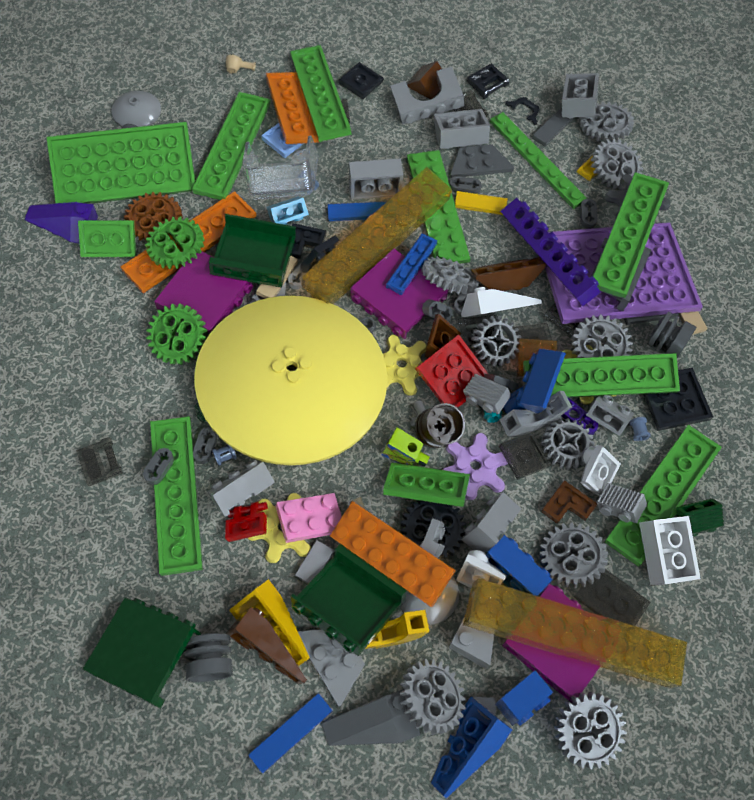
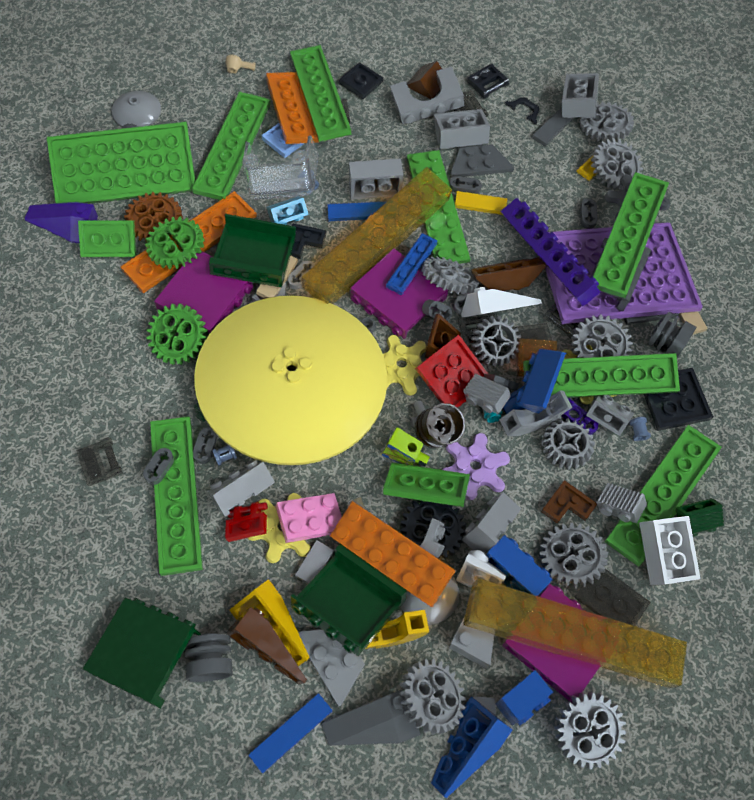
black plate [300,235,340,273] -> none
bright green plate [490,112,587,209] -> none
clear smoke plate [499,432,551,480] -> none
white slope [580,445,621,496] -> none

